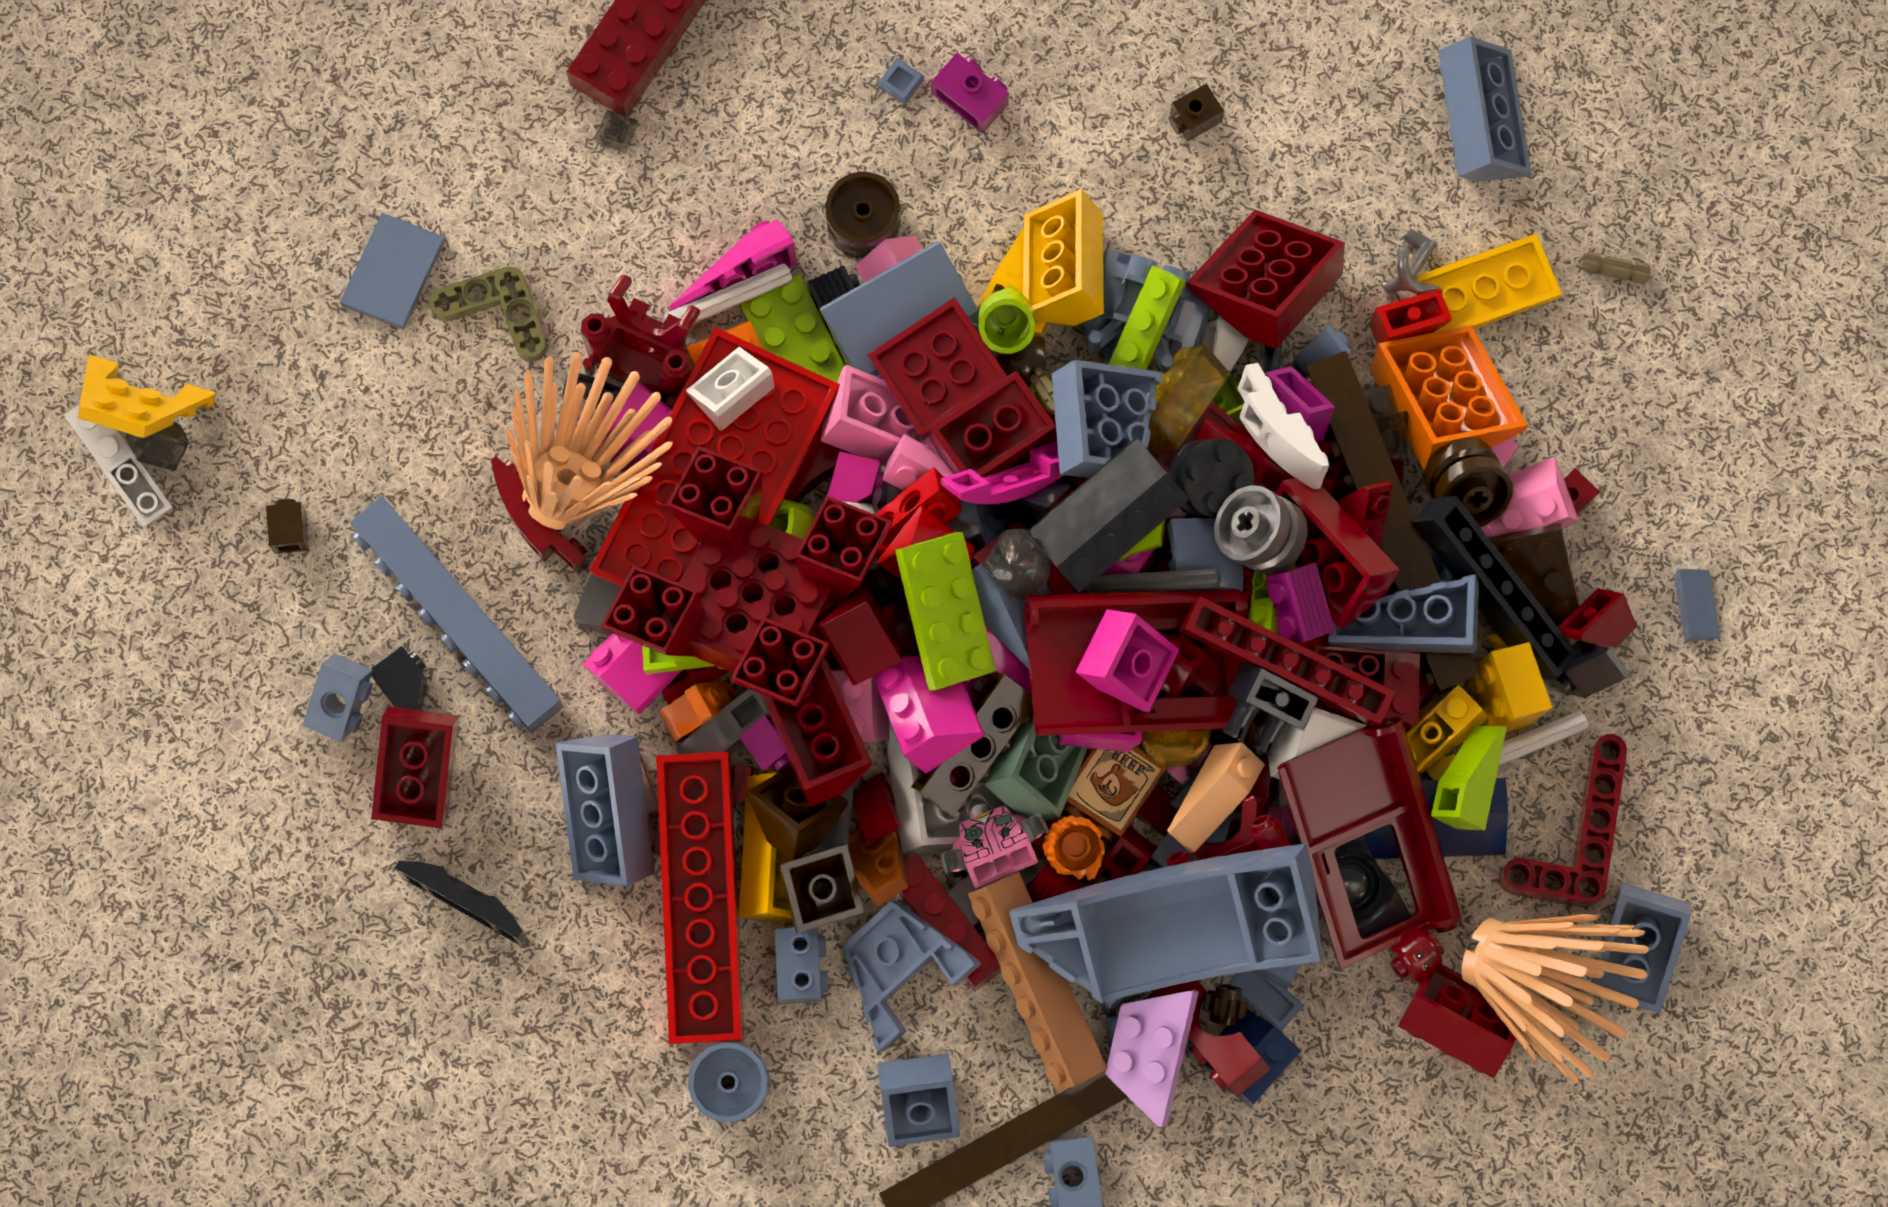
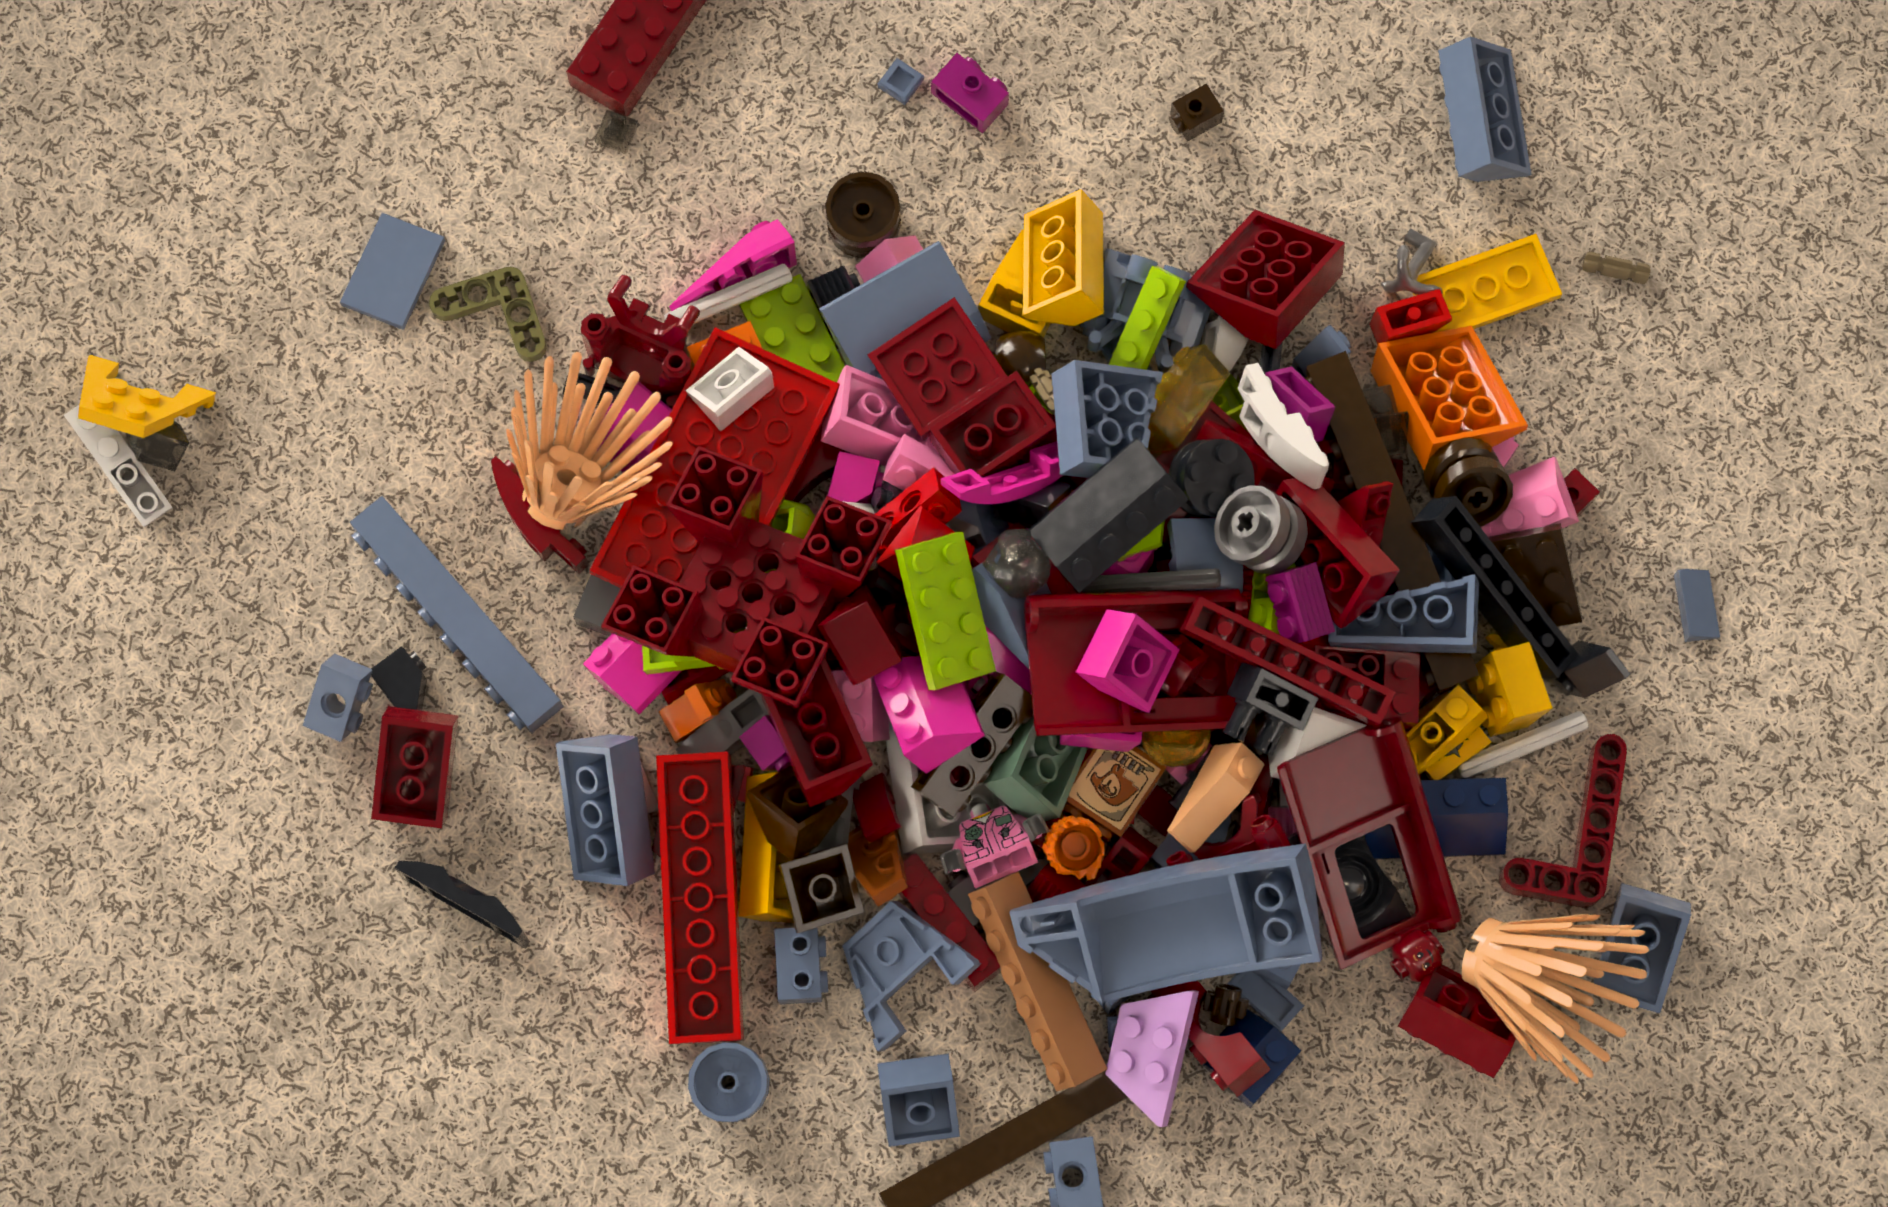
dark brown brick [266,499,309,554] -> none
lime piece [978,286,1035,354] -> none
lime slope [1431,726,1507,830] -> none
dark red slope [1558,588,1637,648] -> none

